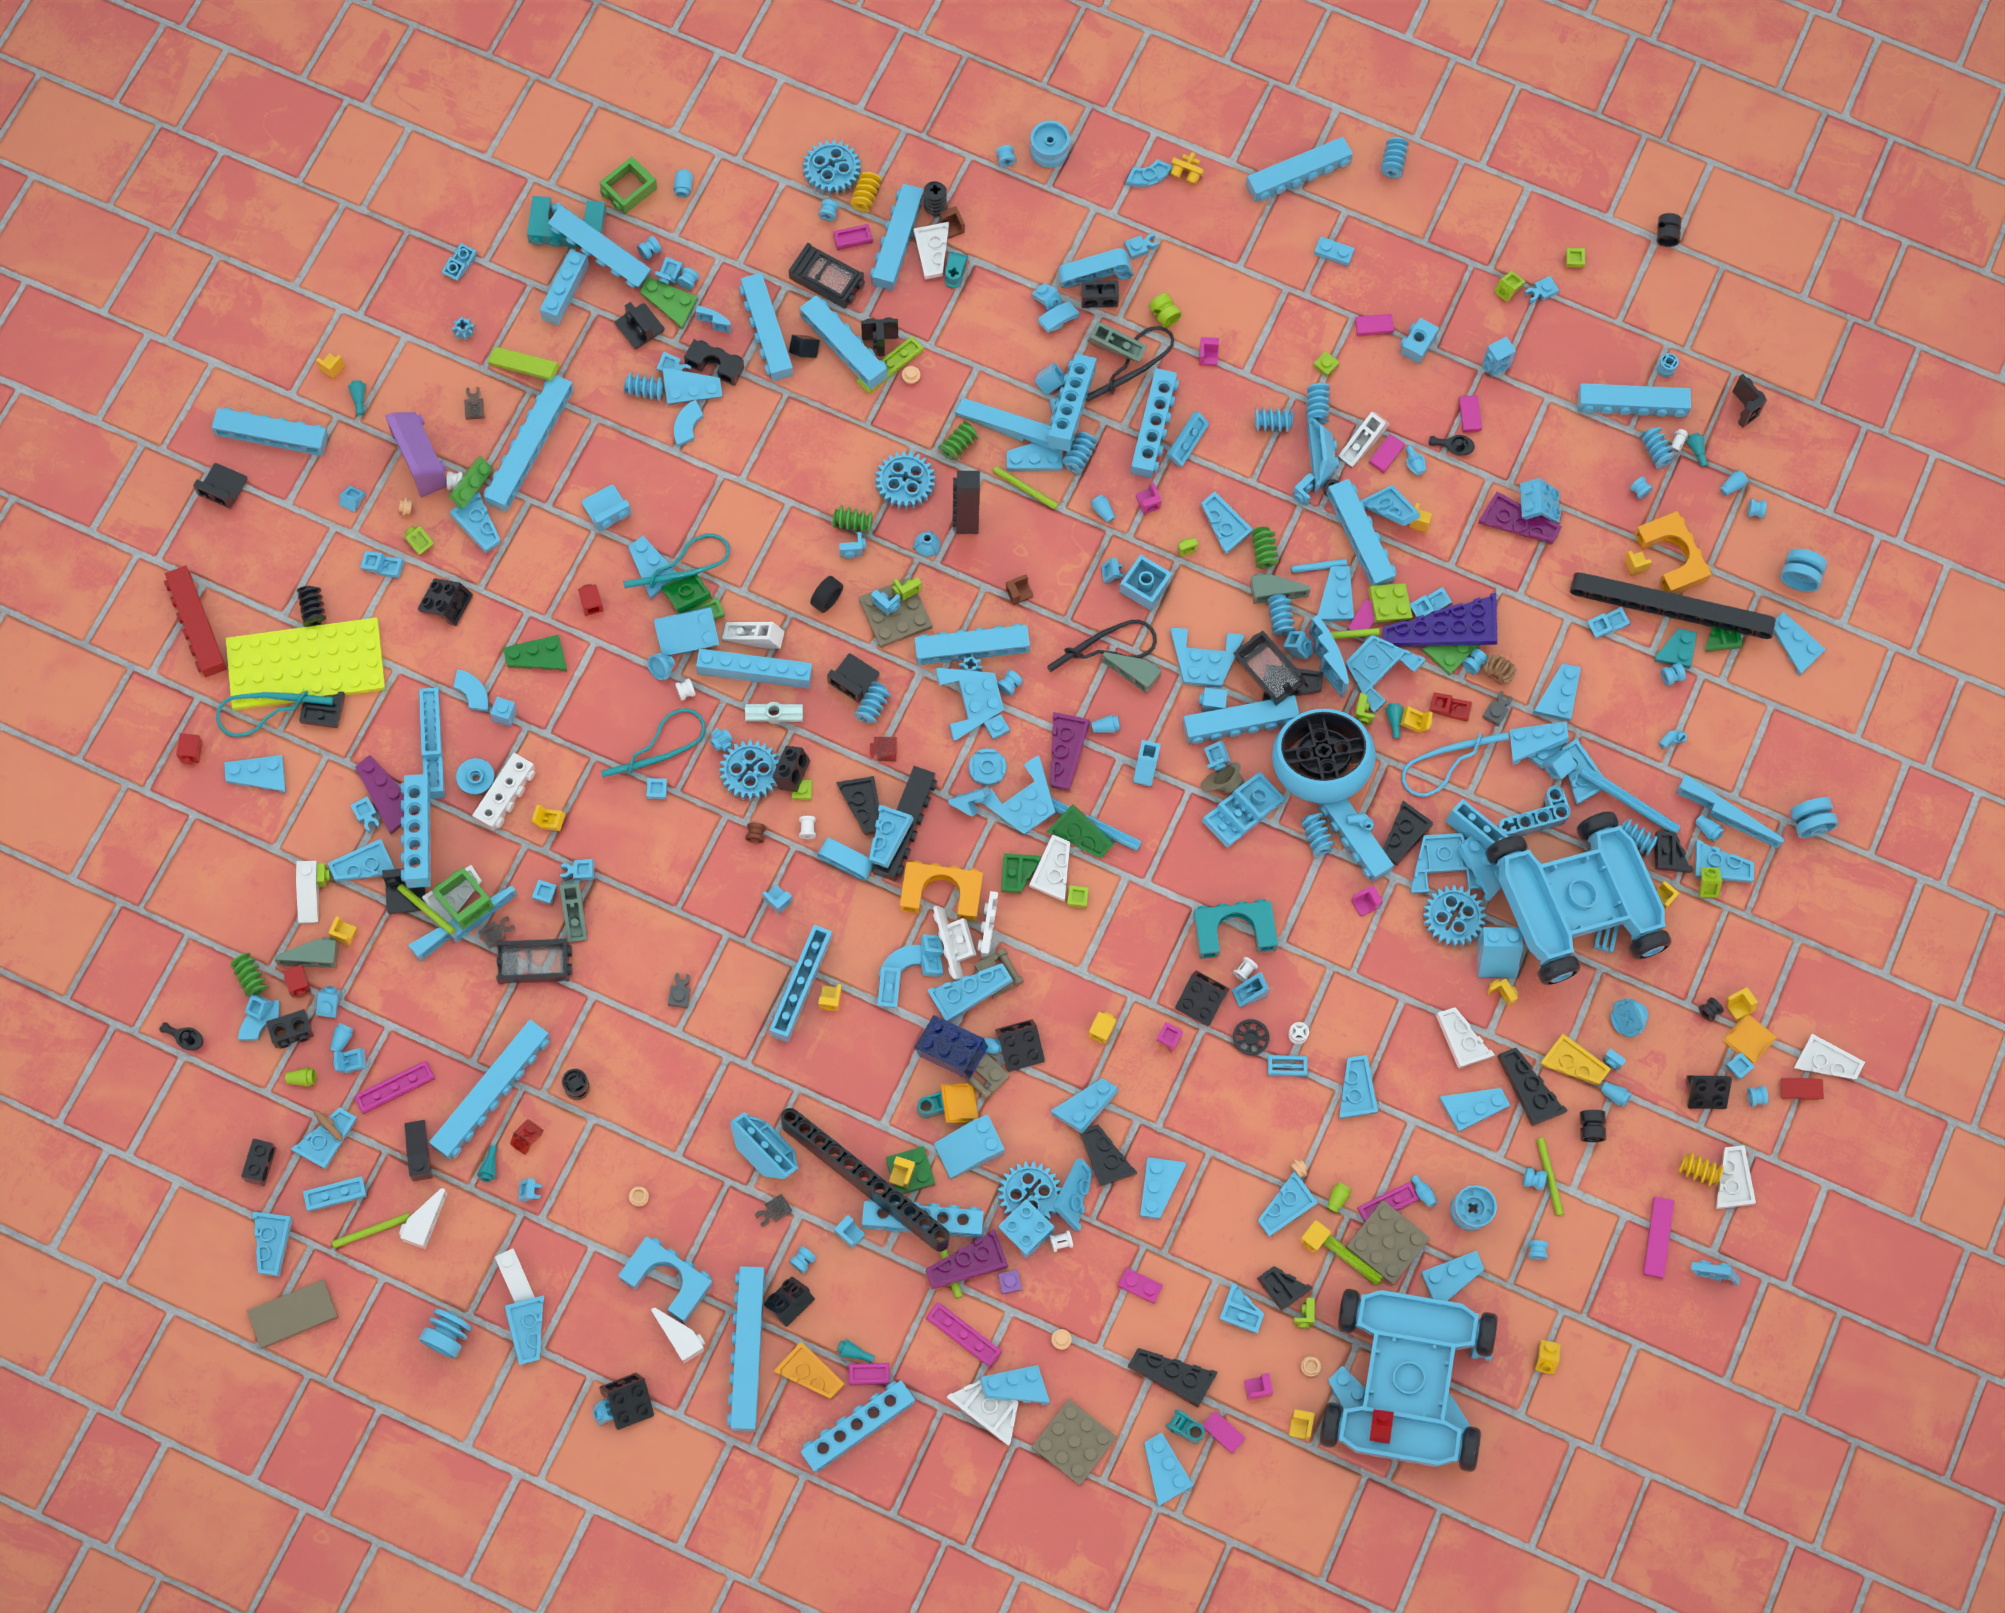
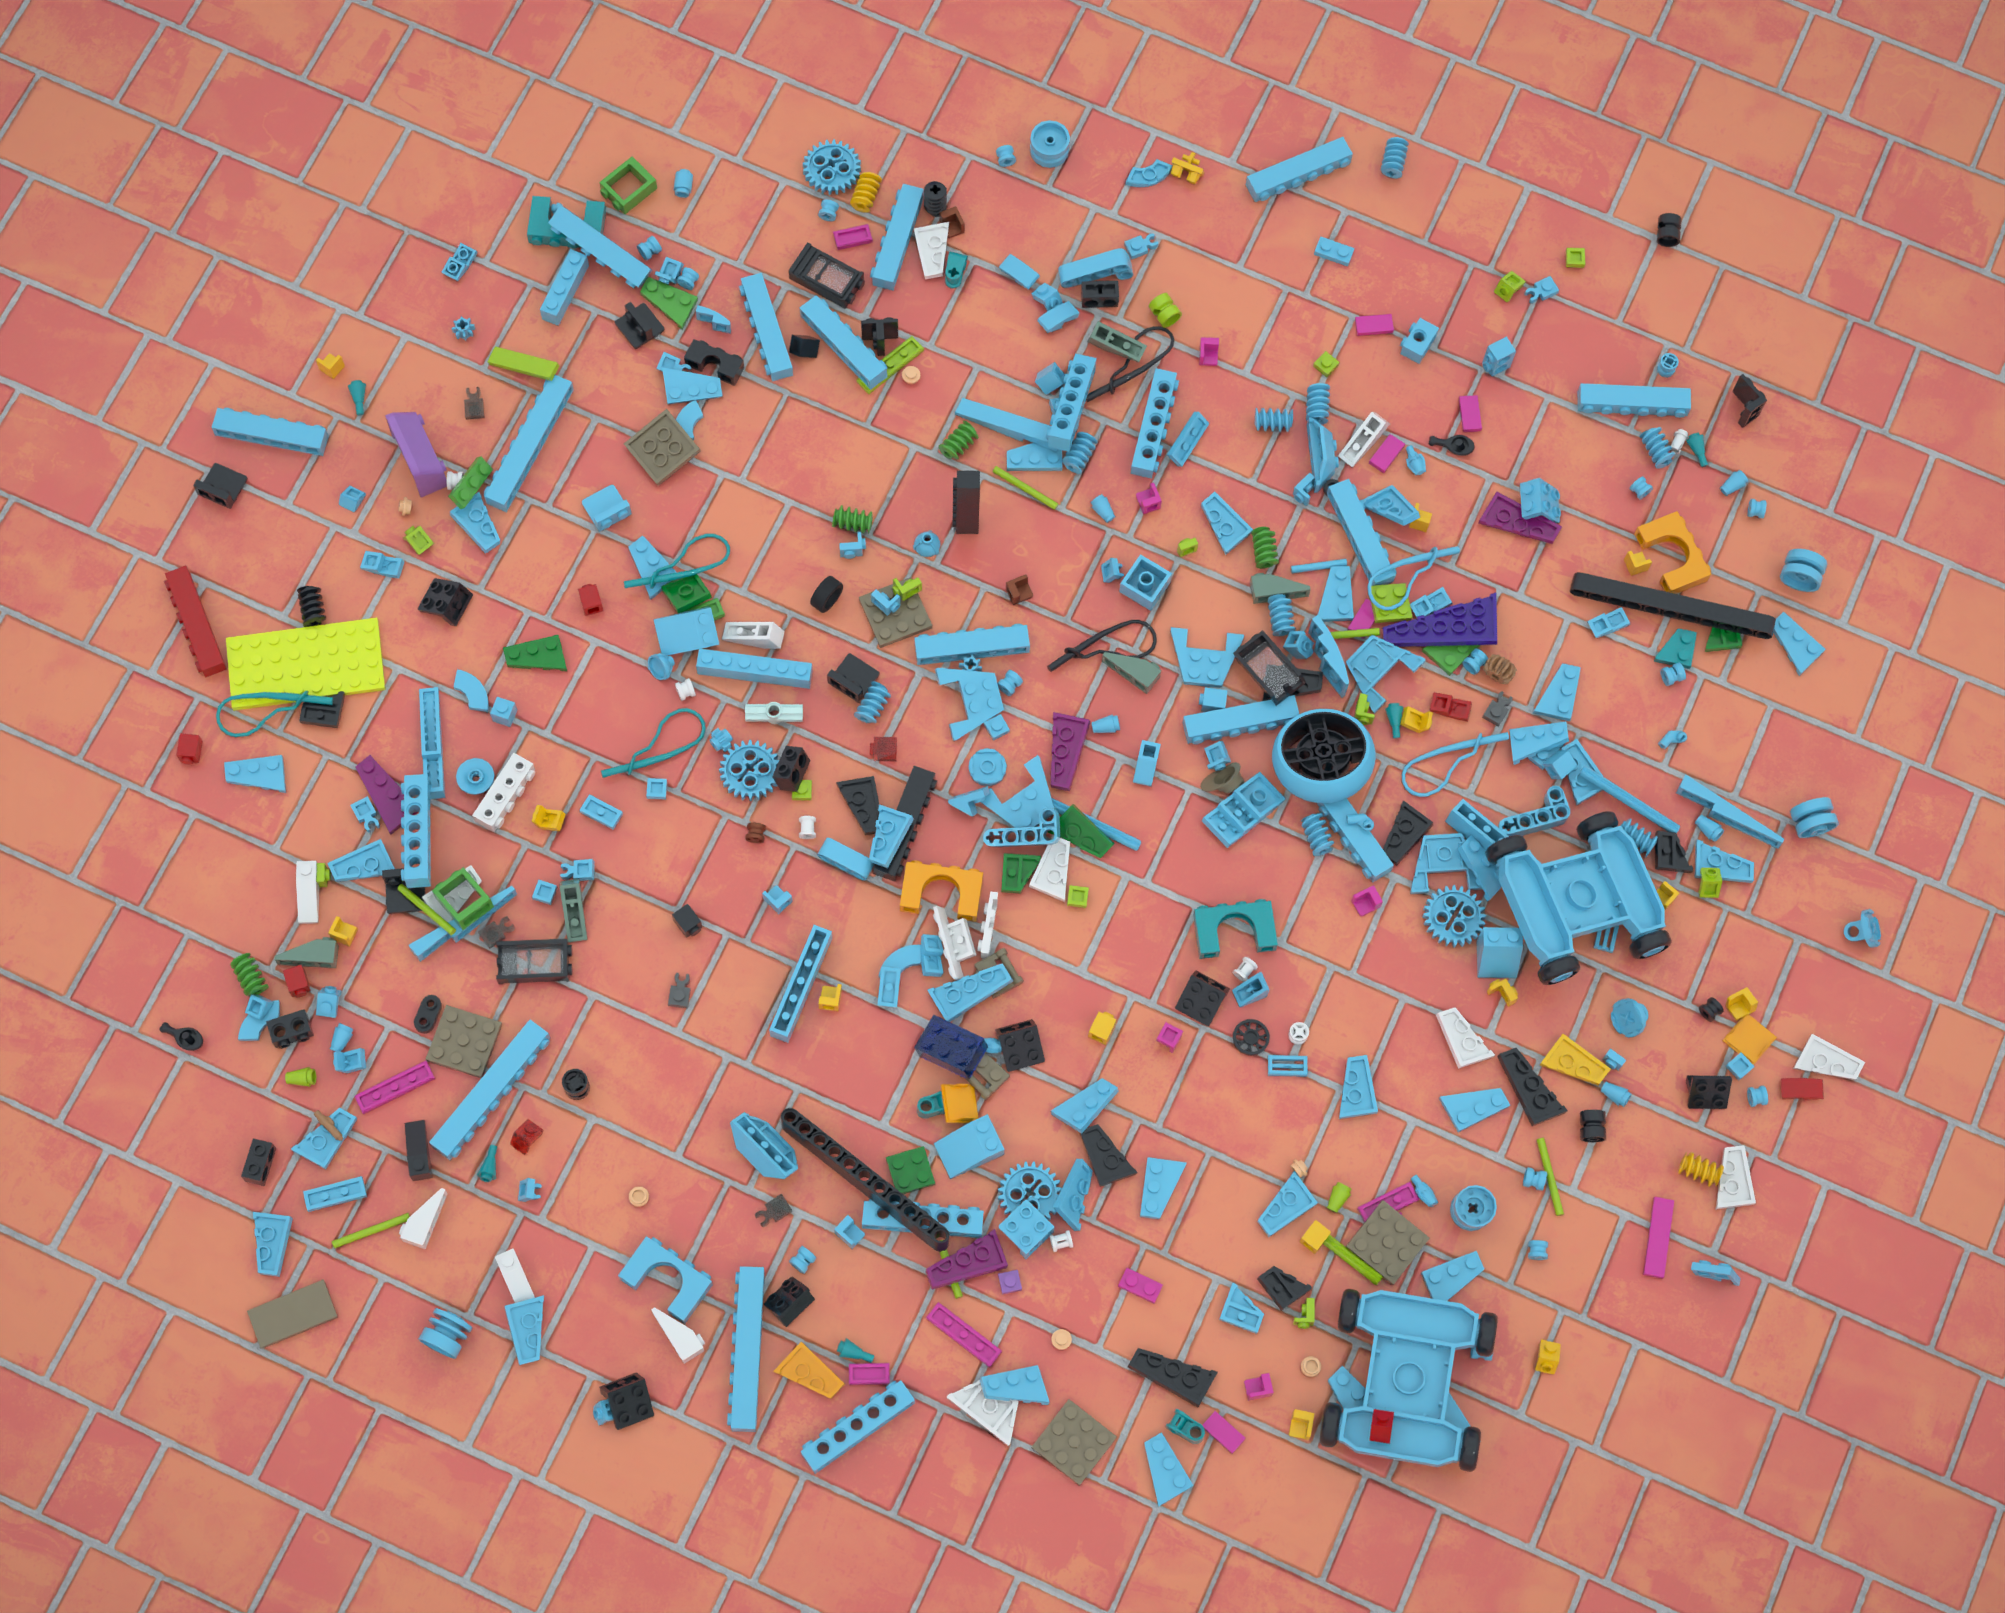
medium azure piece [624,372,664,401] -> none
medium azure gear [875,451,935,510] -> none
yellow panel [889,1156,915,1189] -> none
none -> black plate [414,995,442,1034]
none -> dark tan plate [426,1005,502,1078]
none -> medium azure plate [580,794,623,830]
none -> dark tan plate [624,409,701,486]
none -> black brick [672,904,702,938]
none -> medium azure beam [983,807,1060,847]
none -> medium azure slope [999,254,1040,290]
none -> medium azure piece [1367,546,1460,610]
none -> medium azure tile [1844,909,1881,948]

